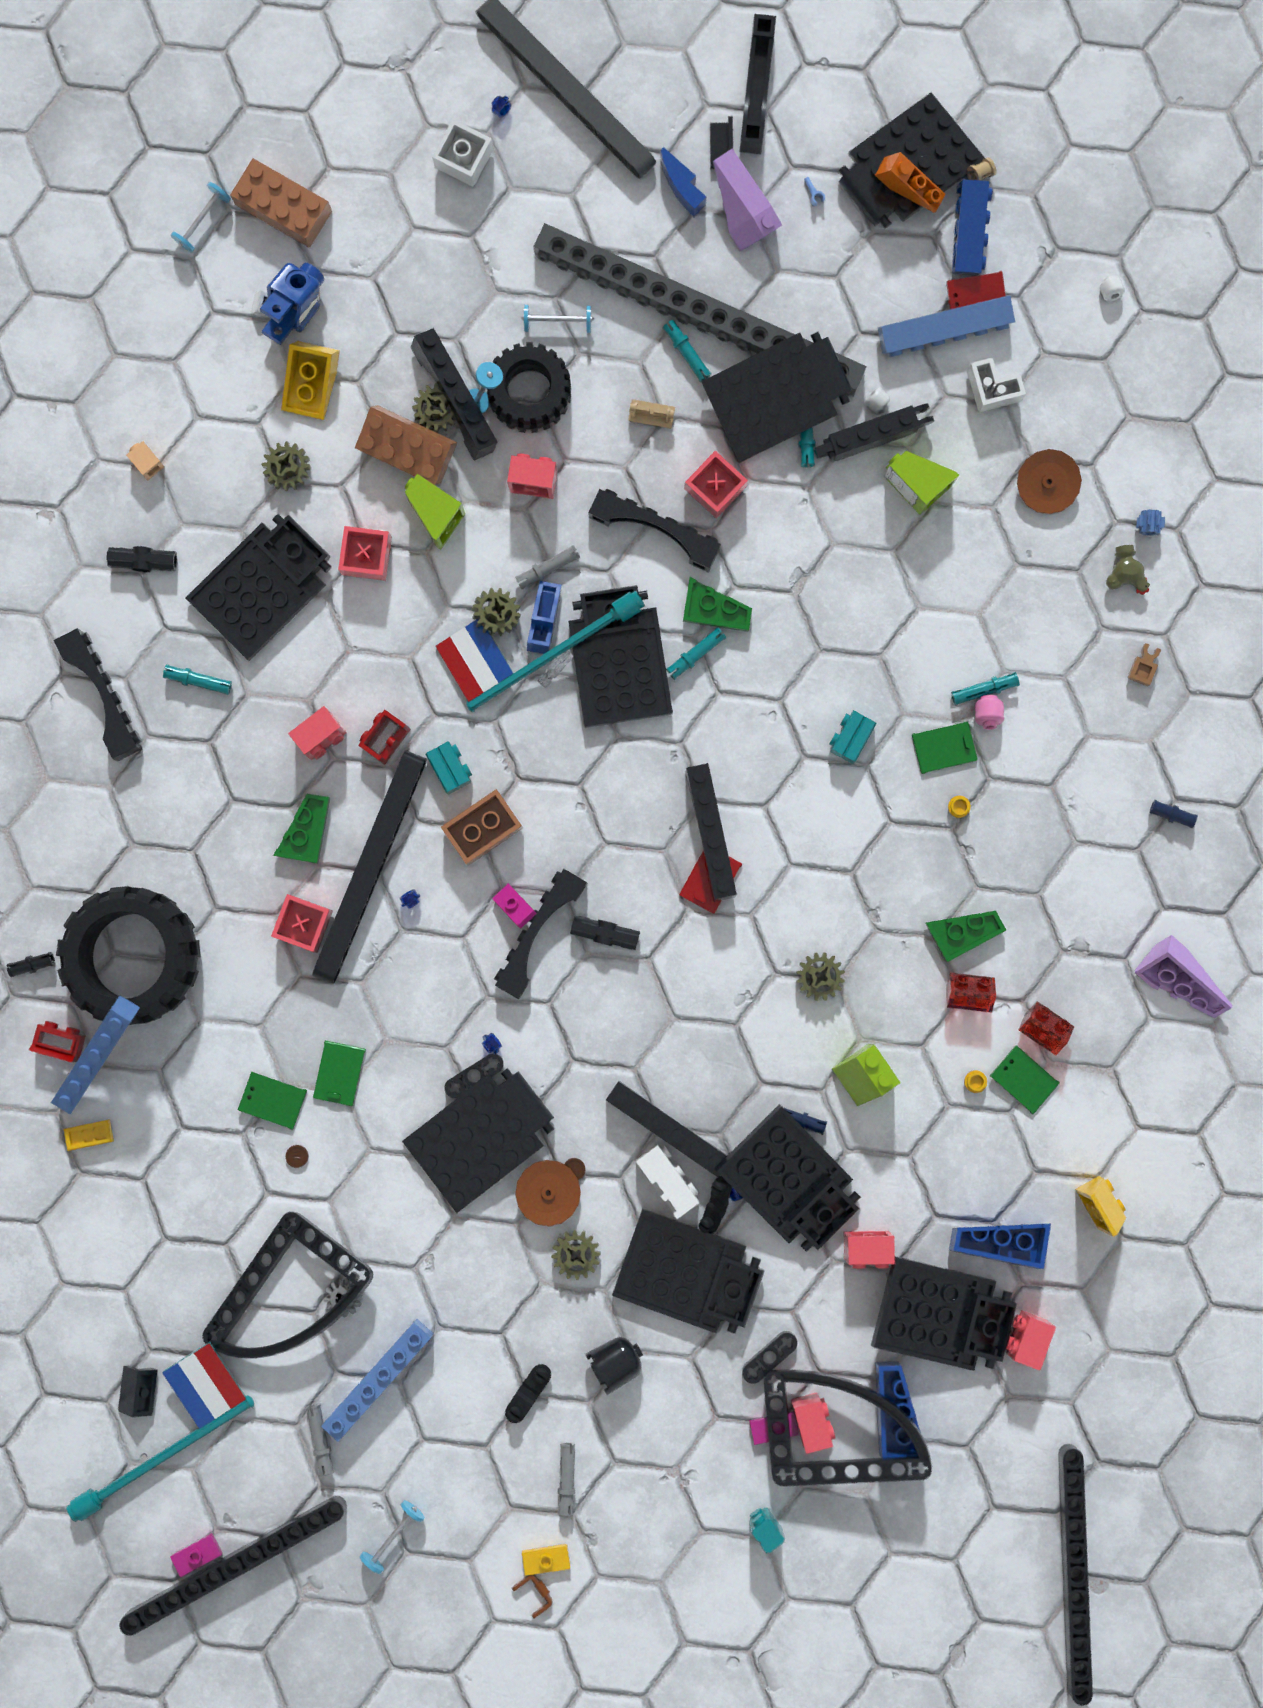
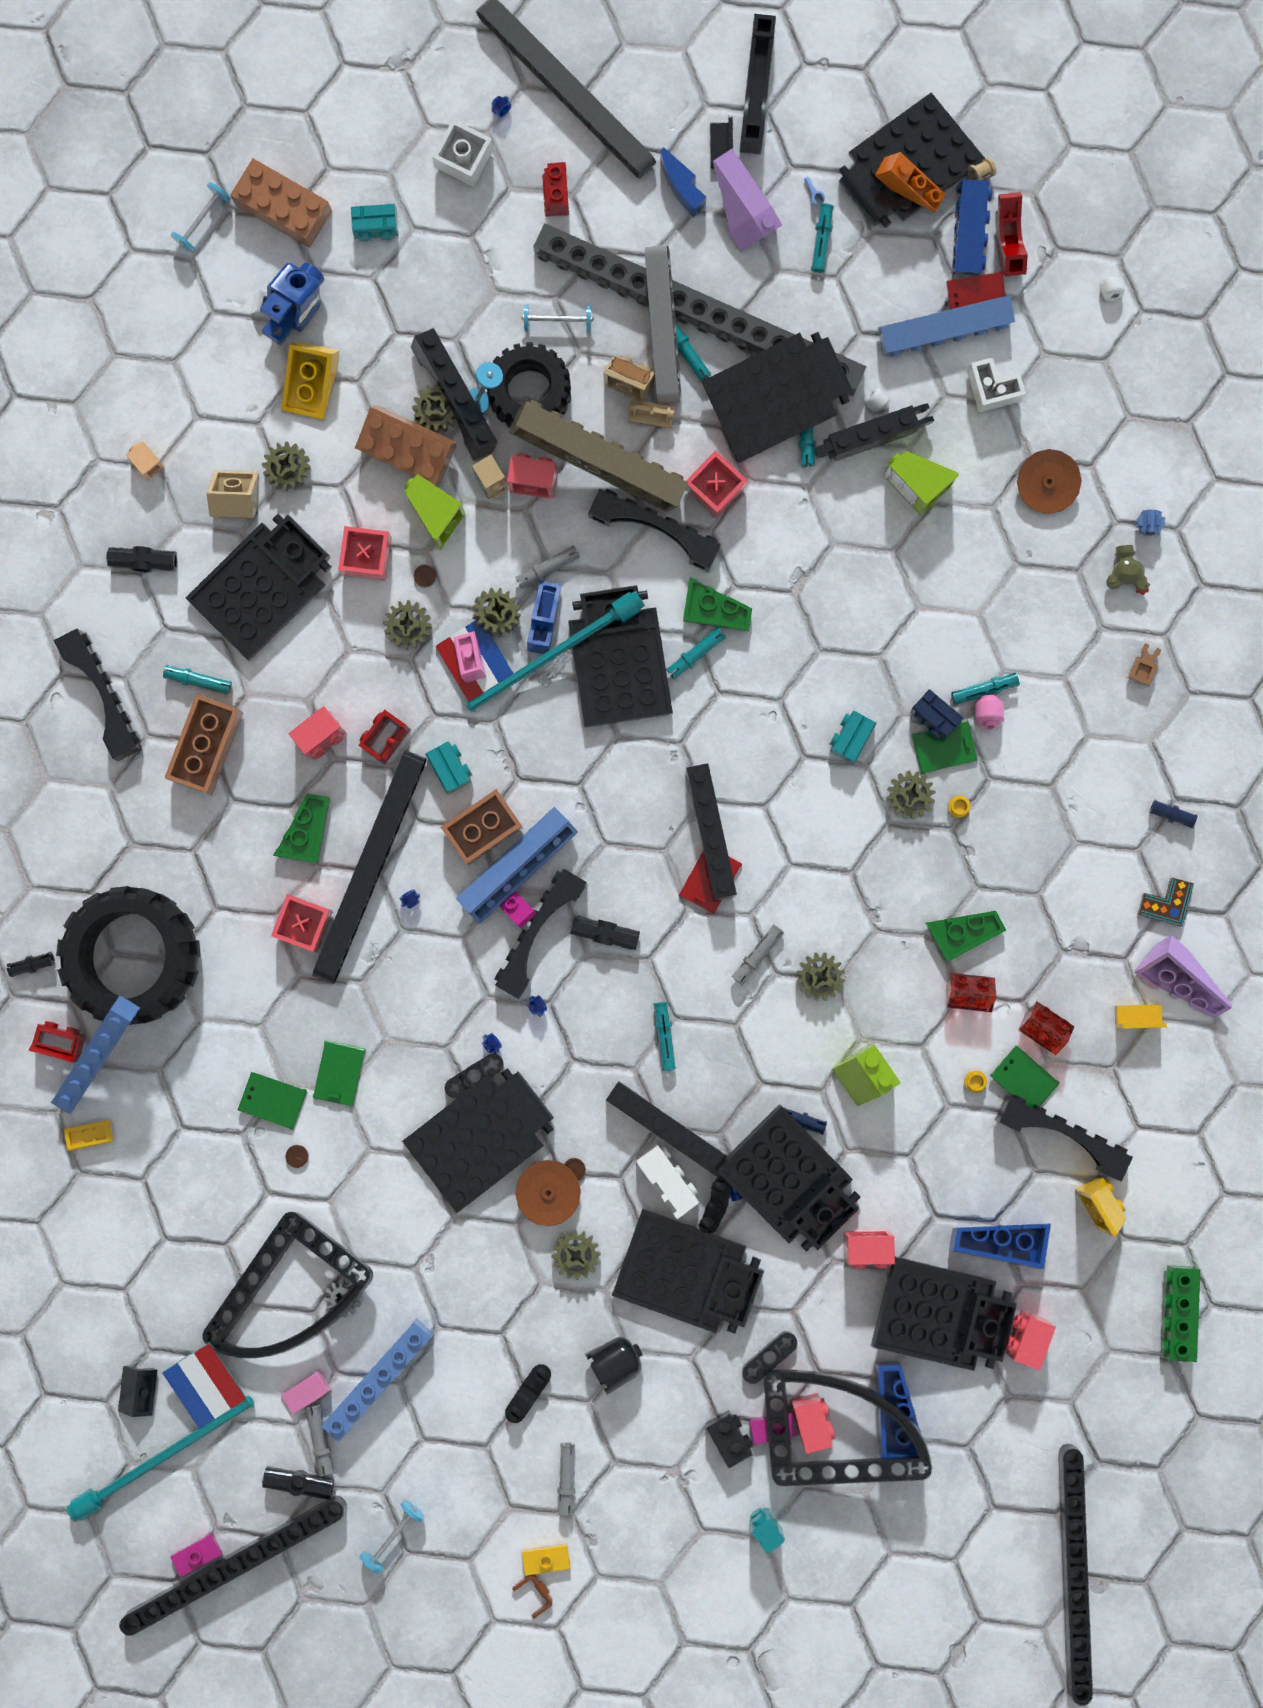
none -> nougat brick [164,694,243,796]
none -> tan slope [206,470,259,519]
none -> black piece [262,1466,334,1500]
none -> bright pink slope [281,1370,331,1414]
none -> teal brick [351,204,399,242]
none -> olive gear [383,600,432,650]
none -> reddish brown piece [414,565,436,587]
none -> bright pink slope [454,631,486,682]
none -> medium blue brick [456,807,578,924]
none -> tan brick [472,455,508,499]
none -> dark tan brick [508,400,688,512]
none -> clear blue plate [527,995,547,1017]
none -> red window [542,162,569,217]
none -> tan slope [603,356,655,401]
none -> light grey beam [645,245,682,404]
none -> teal pin [653,1002,676,1071]
none -> black brick [705,1410,754,1469]
none -> light grey pin [731,924,784,985]
none -> teal pin [811,203,834,273]
none -> olive gear [886,771,936,820]
none -> dark blue brick [910,689,963,742]
none -> red arch [995,192,1028,277]
none -> black arch [995,1094,1133,1182]
none -> yellow panel [1115,1004,1167,1029]
none -> reddish brown tile [1137,877,1194,927]
none -> green brick [1161,1265,1201,1362]

